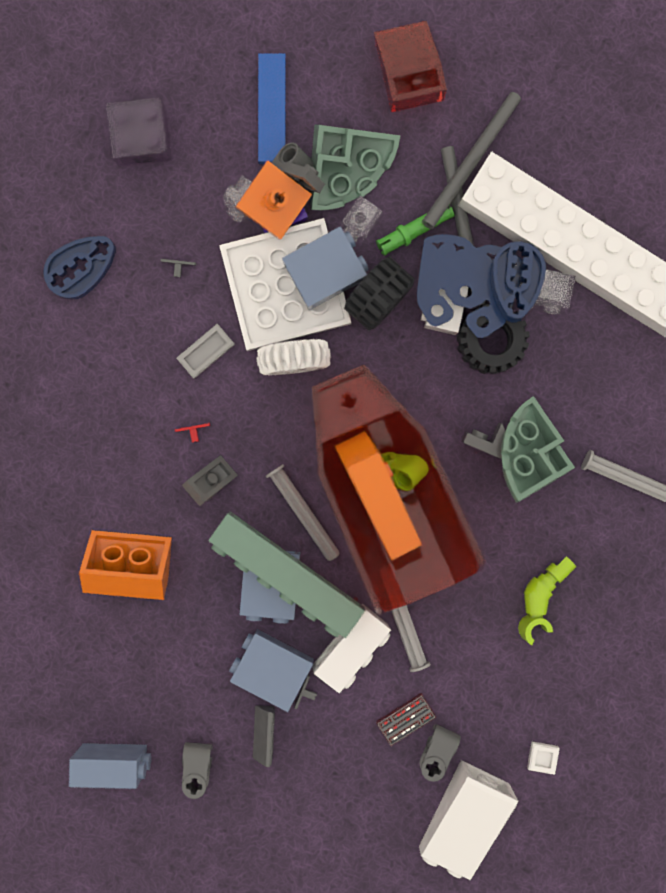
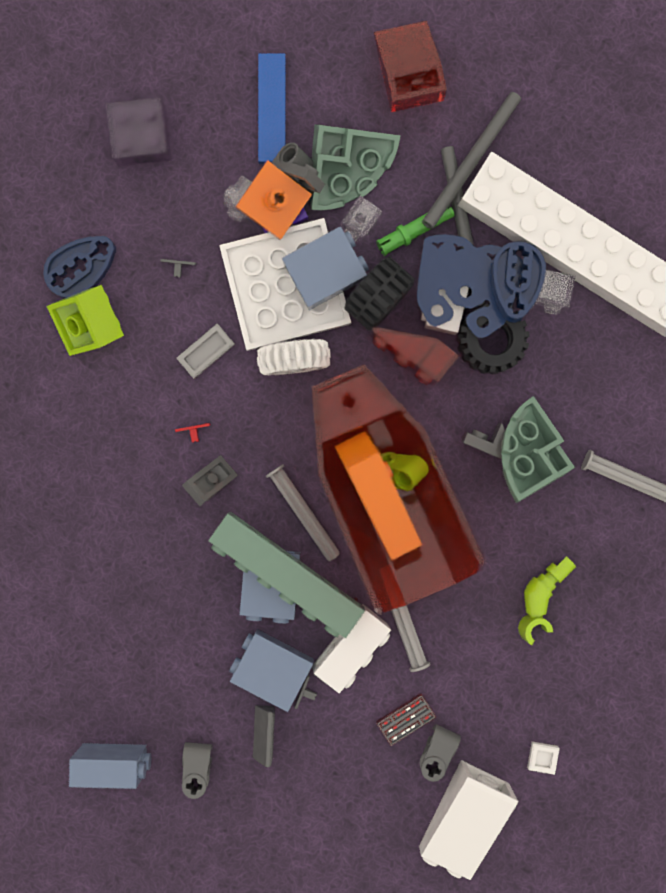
orange slope [79,530,172,600] -> none
none -> lime slope [46,285,124,356]
none -> clear red slope [370,327,459,386]

